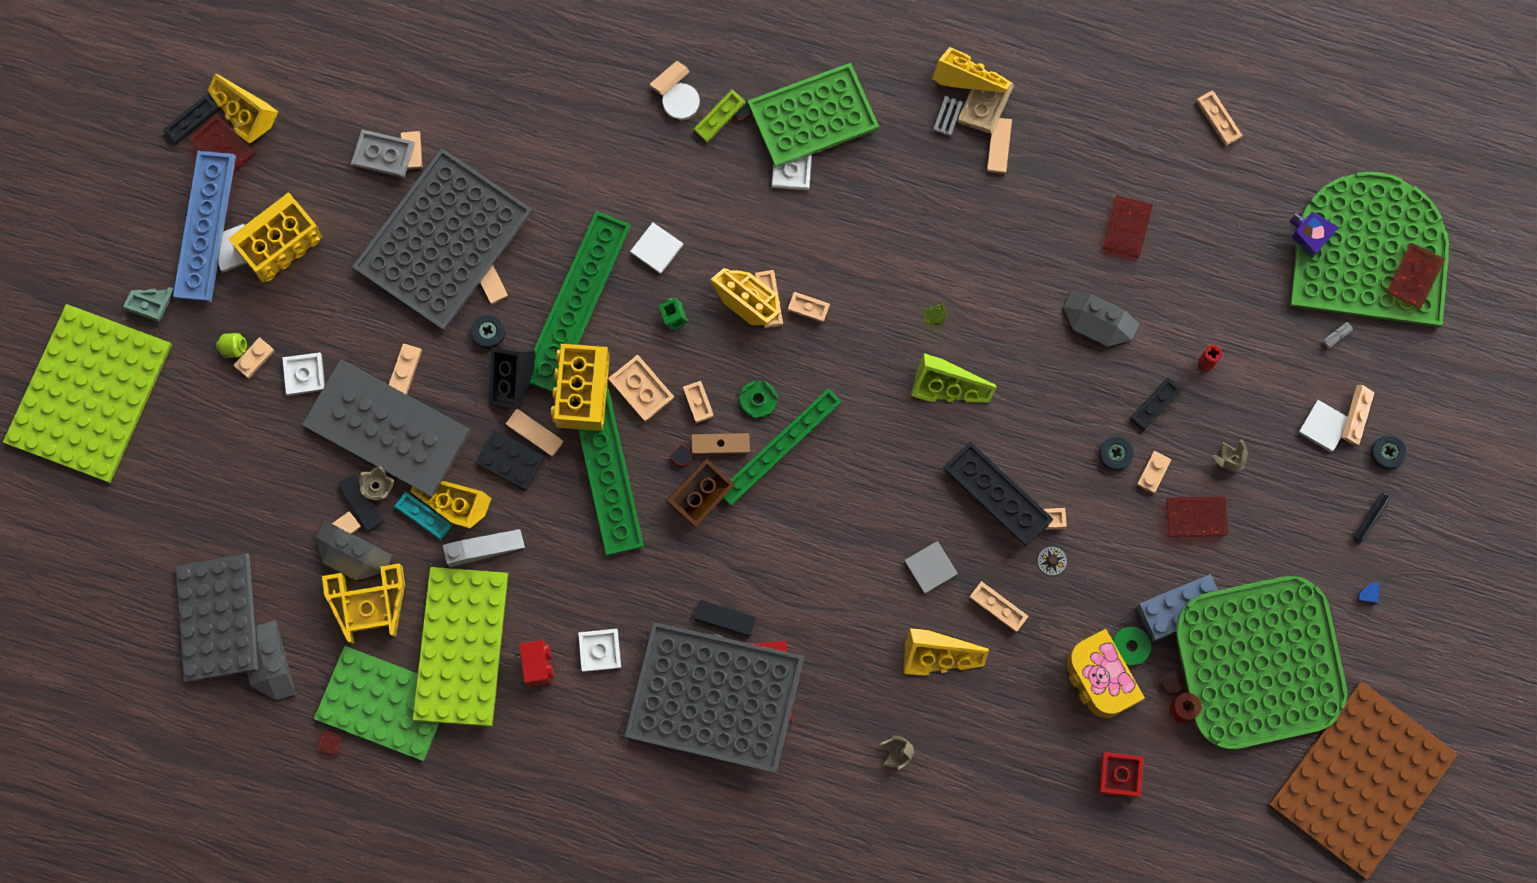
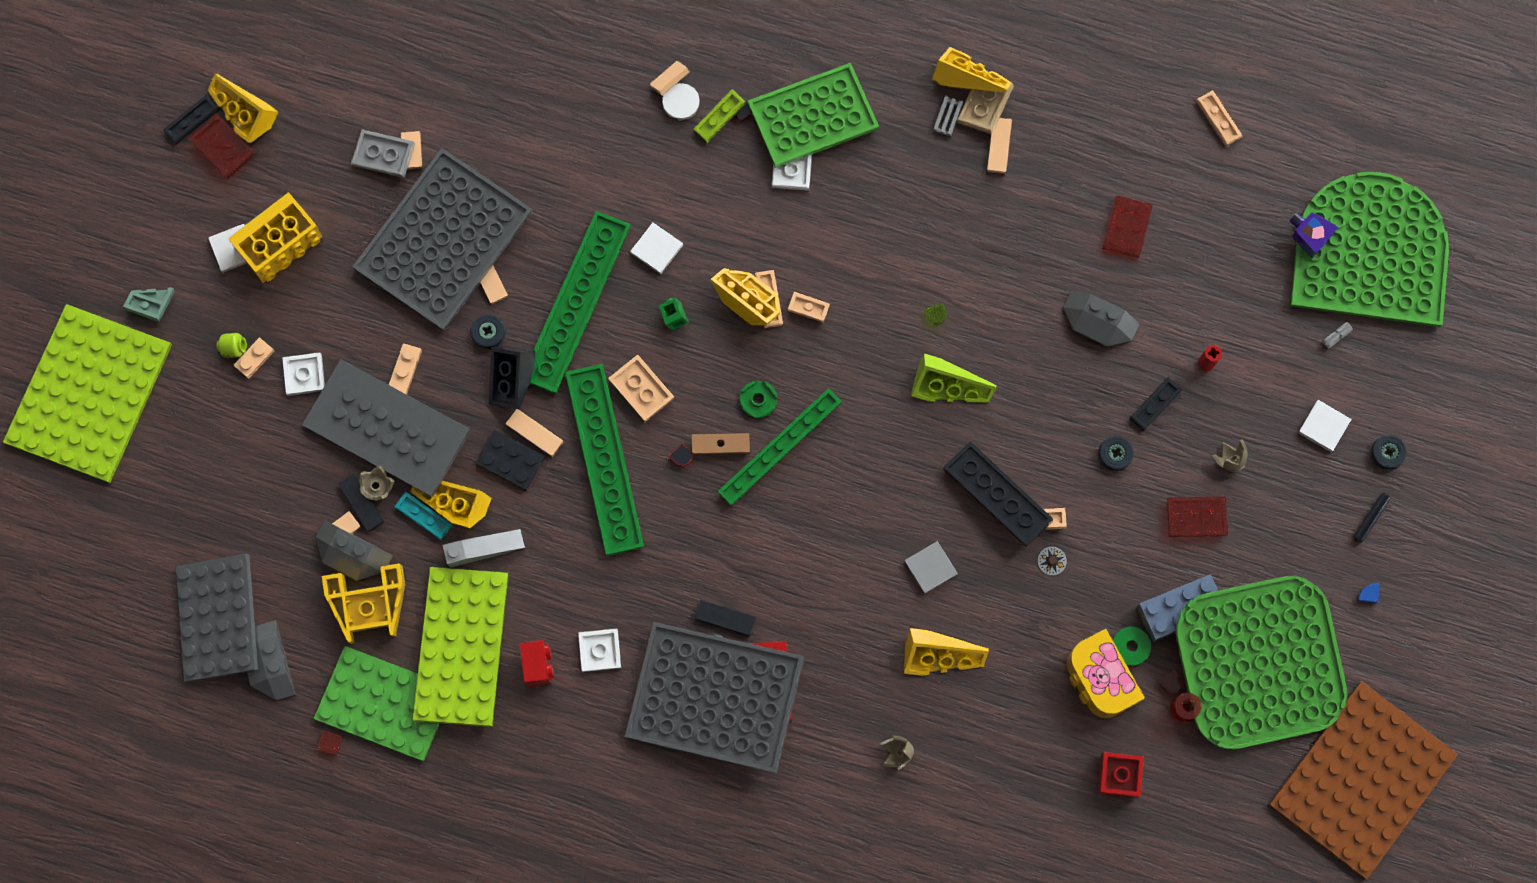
medium blue plate [173,151,236,302] -> none
yellow brick [551,344,610,431] -> none
reddish brown slope [665,458,735,527] -> none
light nougat plate [683,381,714,423] -> none
light nougat plate [969,581,1028,633] -> none
light nougat plate [1137,451,1171,494] -> none
light nougat plate [1342,385,1374,445] -> none
clear red plate [1386,242,1445,309] -> none

